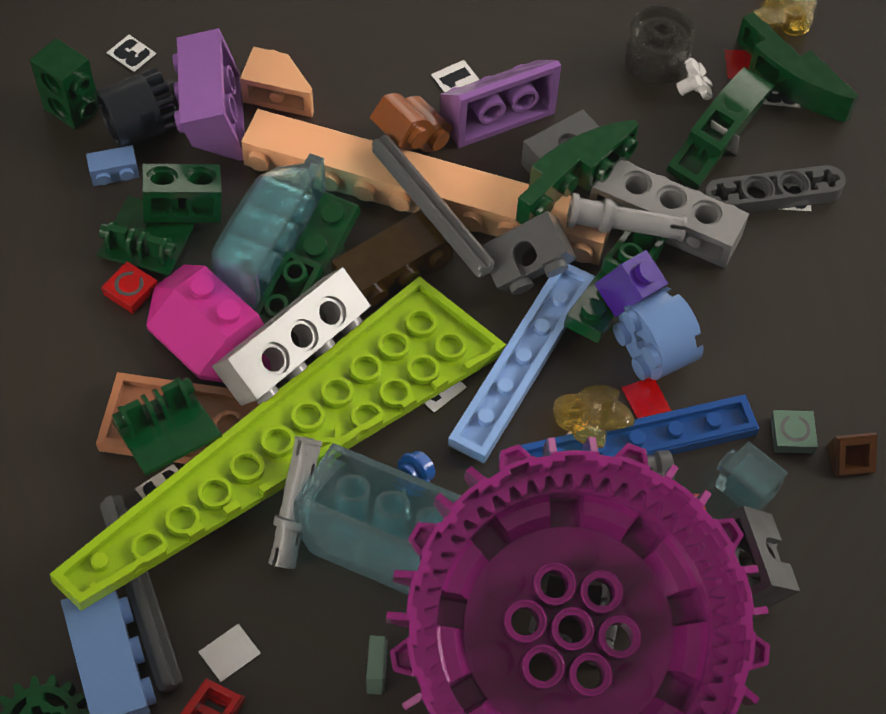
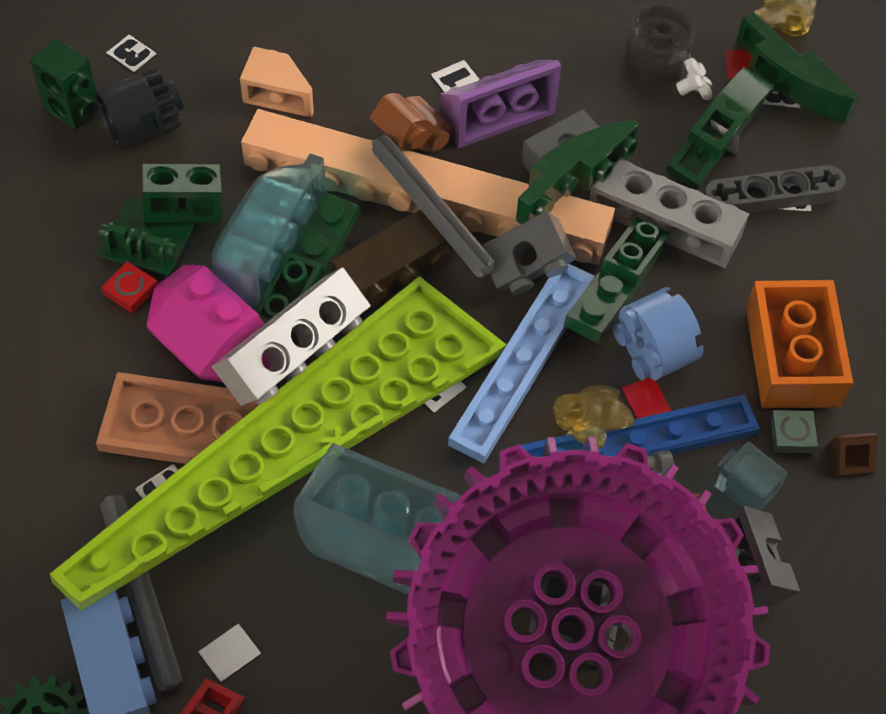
medium blue piece [86,145,139,186] -> none
dark green hinge [111,377,222,476] -> none
medium lavender slope [173,28,245,161] -> none
light grey pin [268,436,323,569] -> none
sand green tile [366,635,388,695] -> none
blue plate [397,451,436,490] -> none
light grey pin [567,193,688,241] -> none
dark purple brick [594,250,668,318] -> none
none -> orange brick [746,280,853,408]

